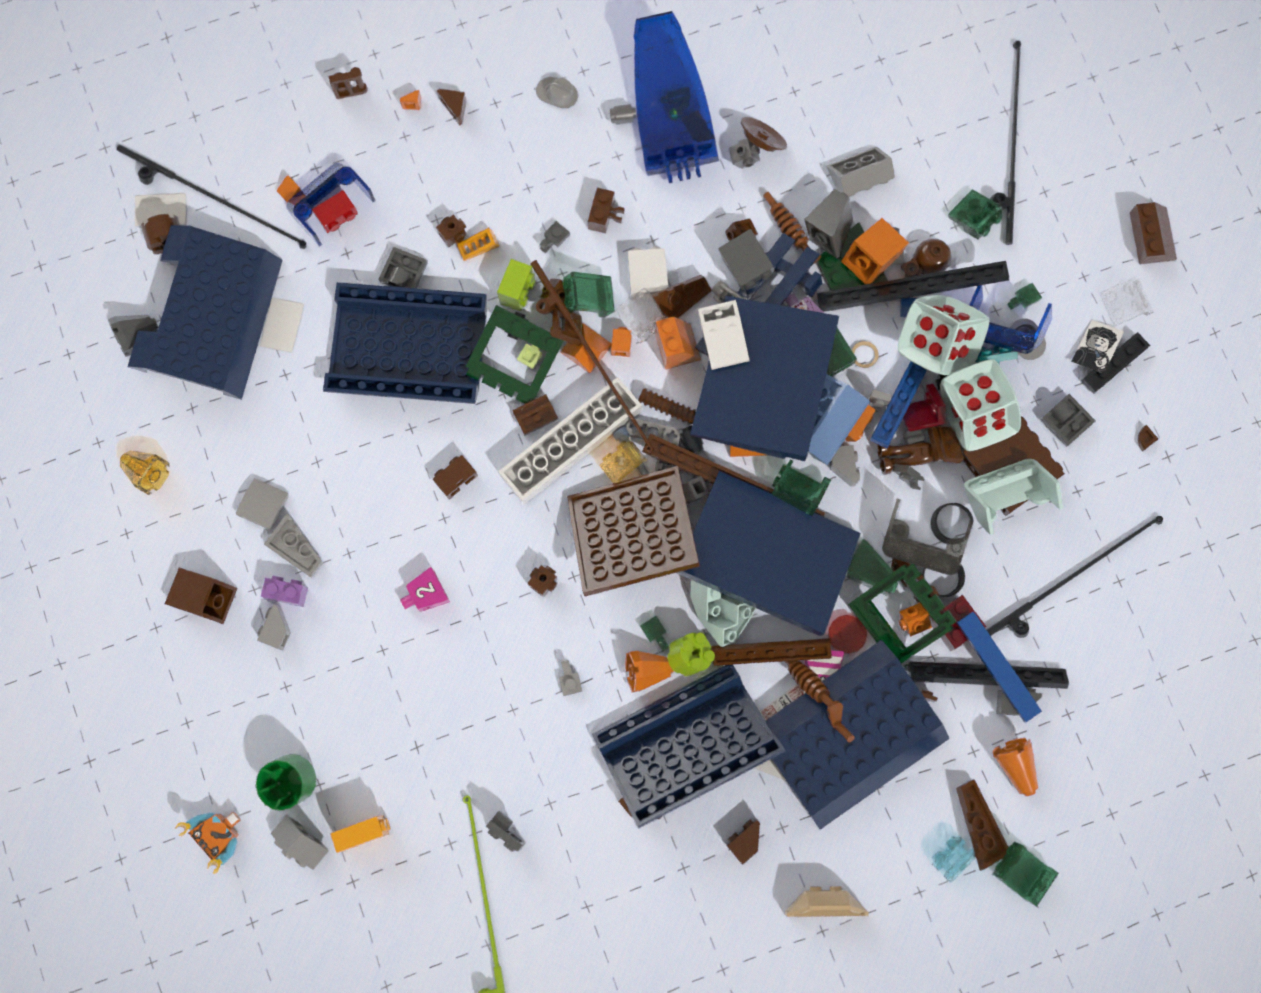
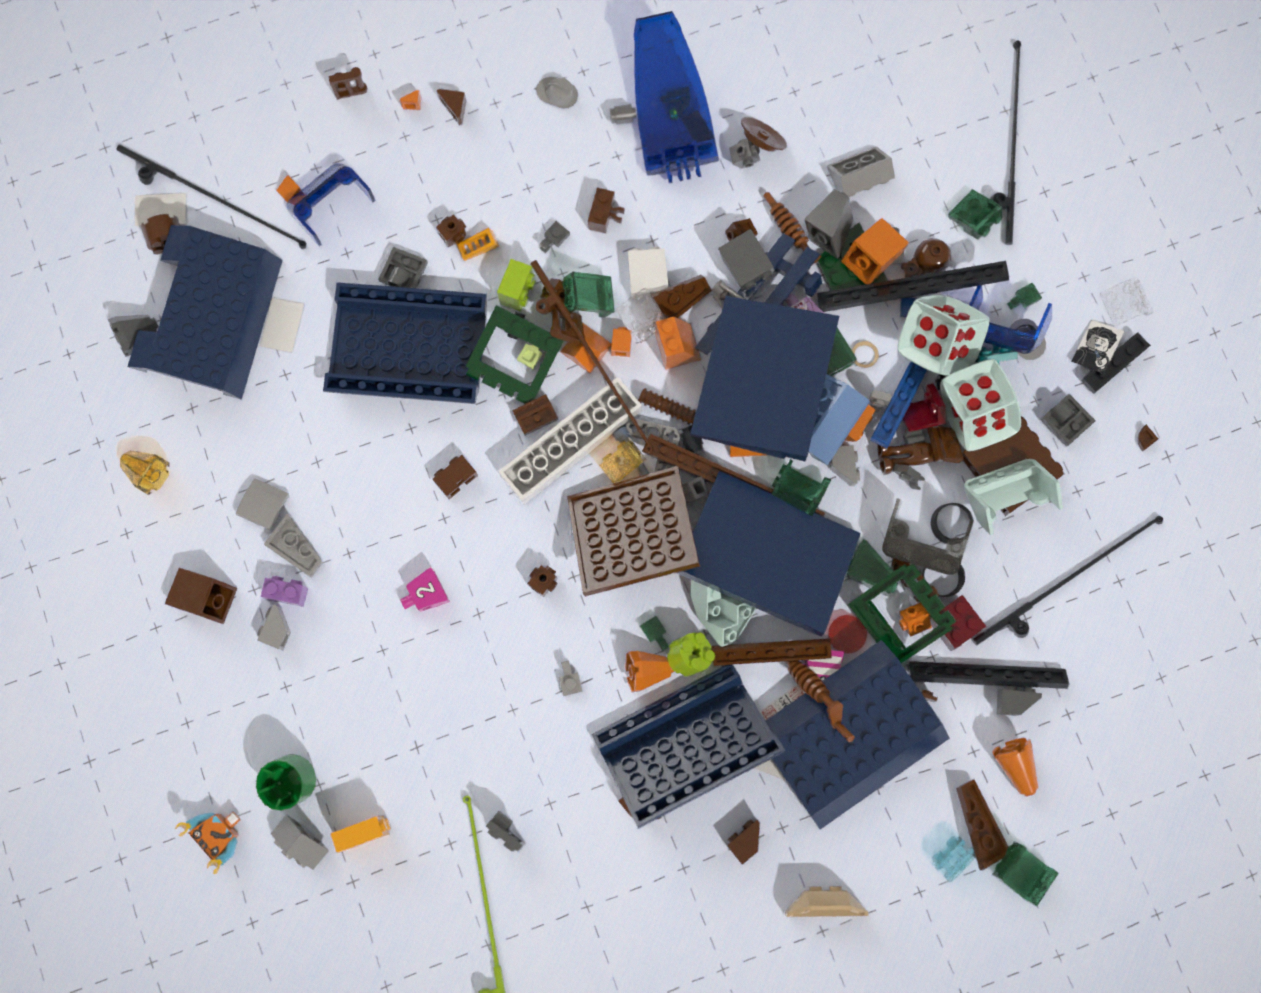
red brick [312,190,358,234] -> none
white slope [698,300,750,370] -> none
blue tile [956,611,1042,723] -> none
reddish brown slope [1129,202,1177,265] -> none

